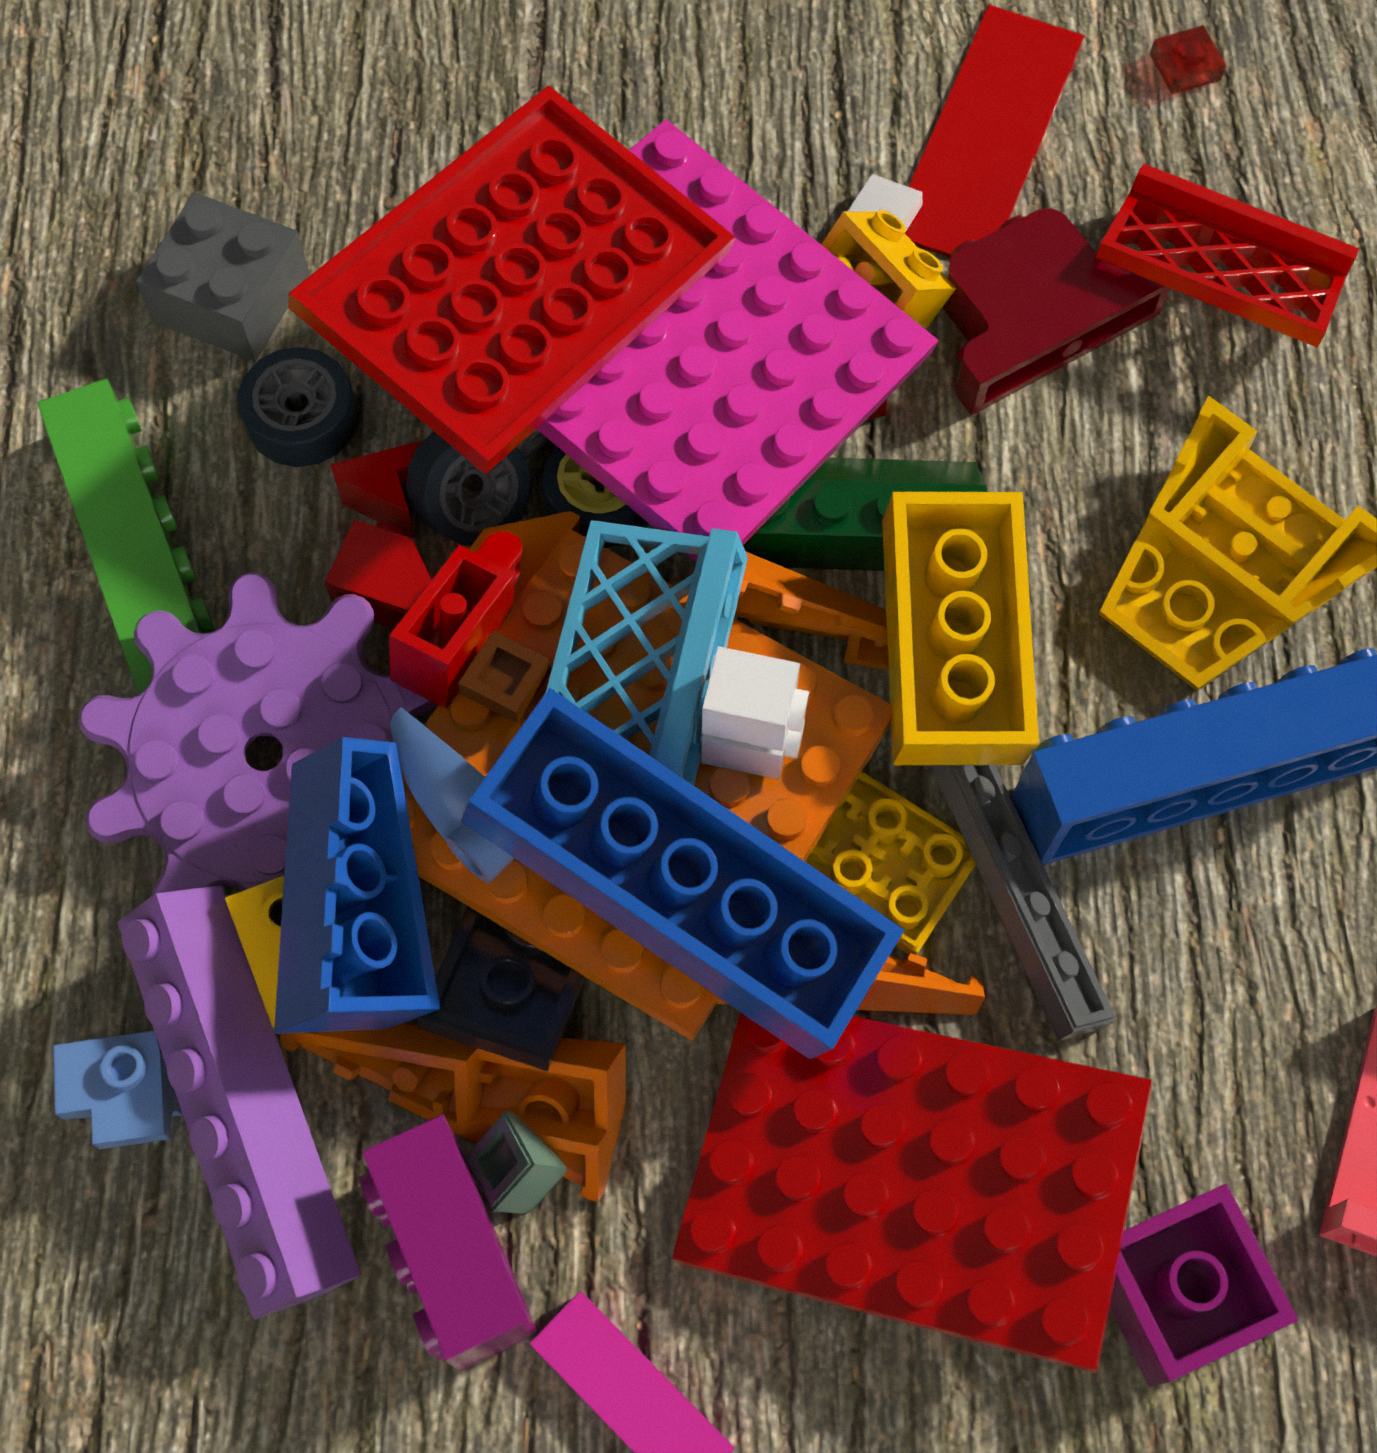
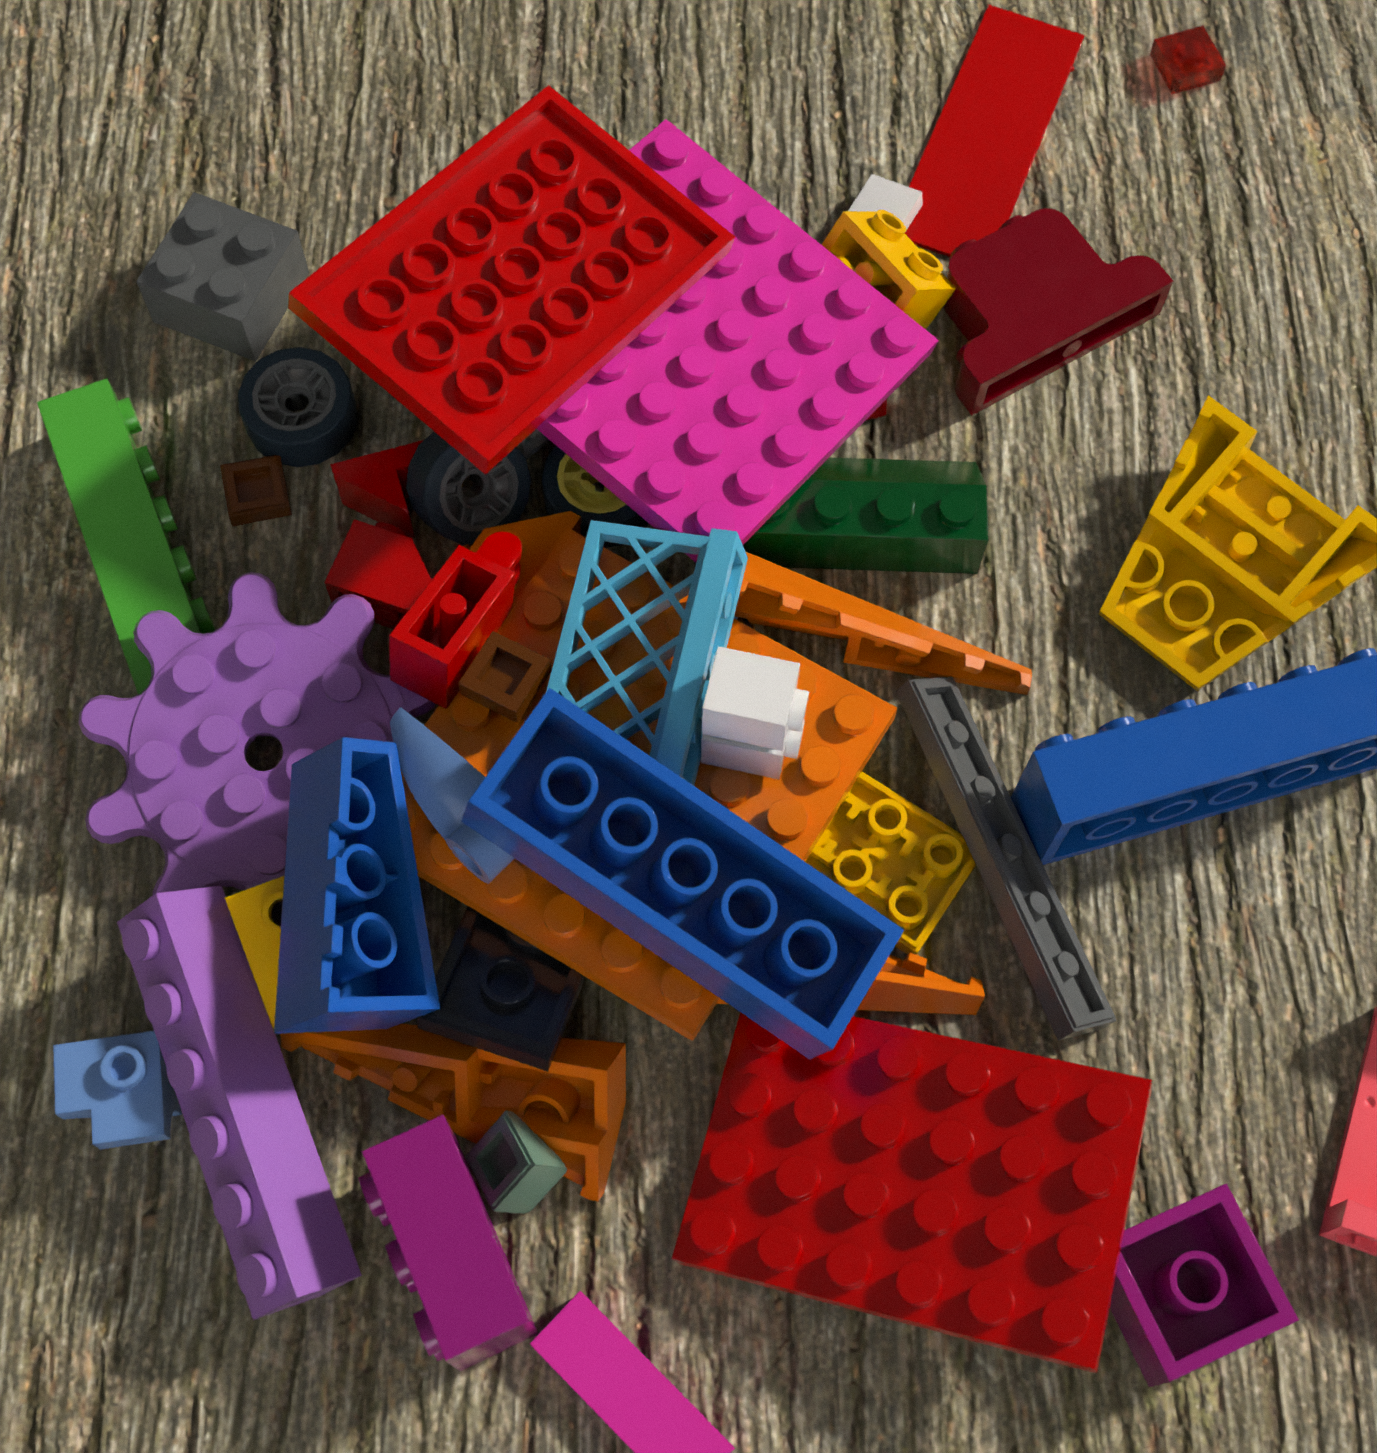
yellow brick [882,492,1039,765] -> none
red fence [1095,163,1359,348] -> none
none -> reddish brown tile [220,455,292,527]

